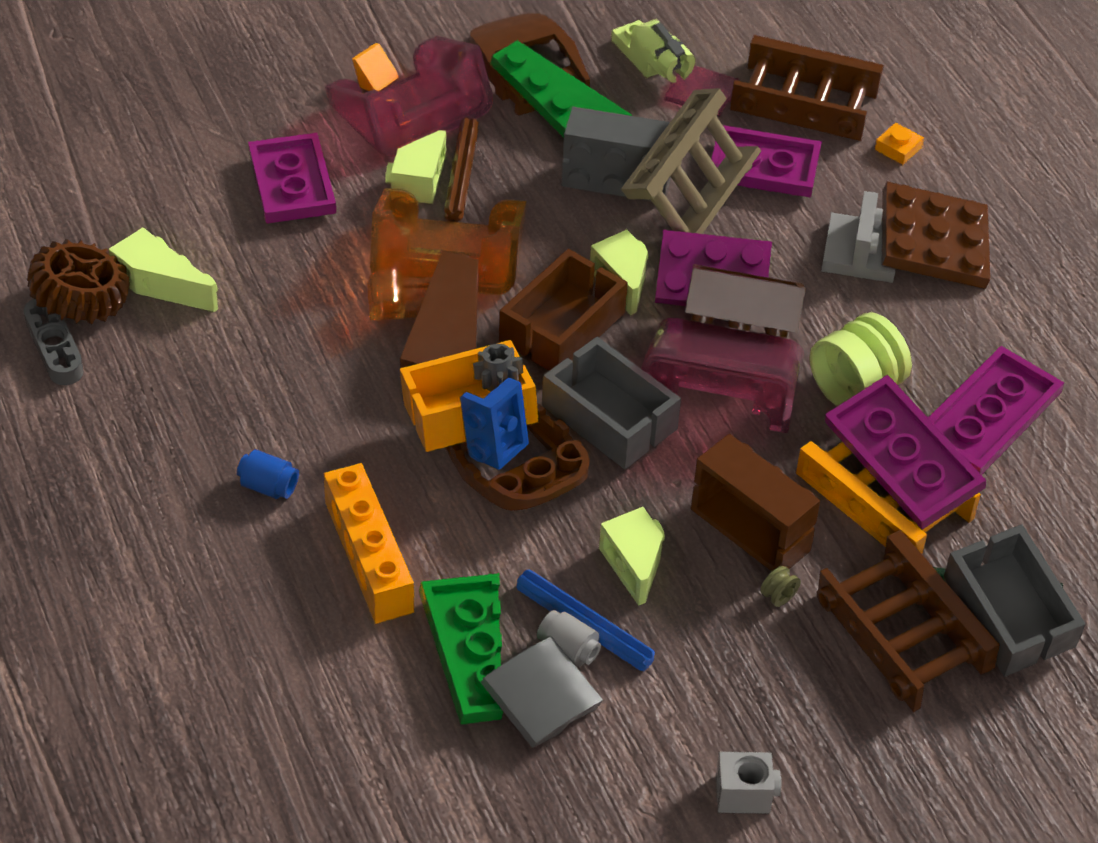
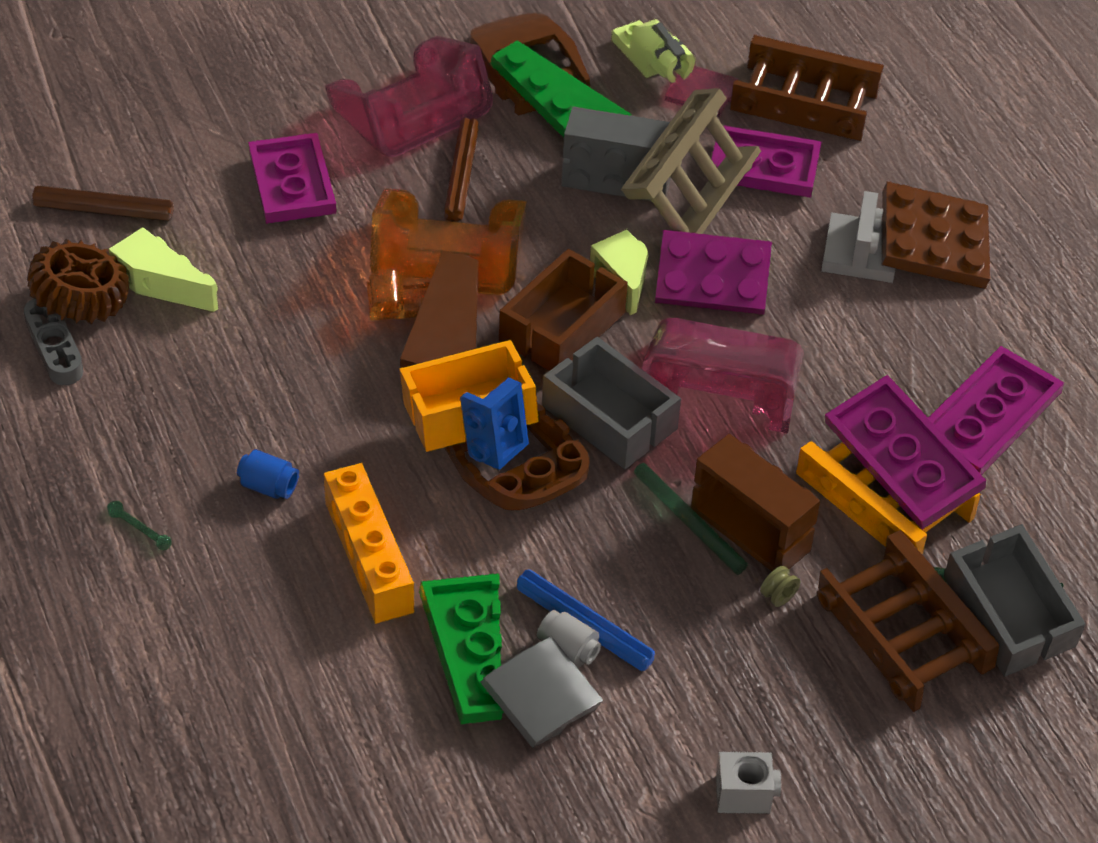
light orange slope [352,43,399,92] -> none
yellowish green slope [385,130,446,204] -> none
dark grey gear [473,344,523,391] -> none
yellowish green slope [599,507,665,606] -> none
piece [685,264,806,338] -> none
yellowish green wheel [809,312,912,406] -> none
light orange plate [875,122,924,165] -> none
none -> reddish brown axle [32,185,174,221]
none -> clear green hinge [107,501,172,550]
none -> clear green bar [634,463,748,575]

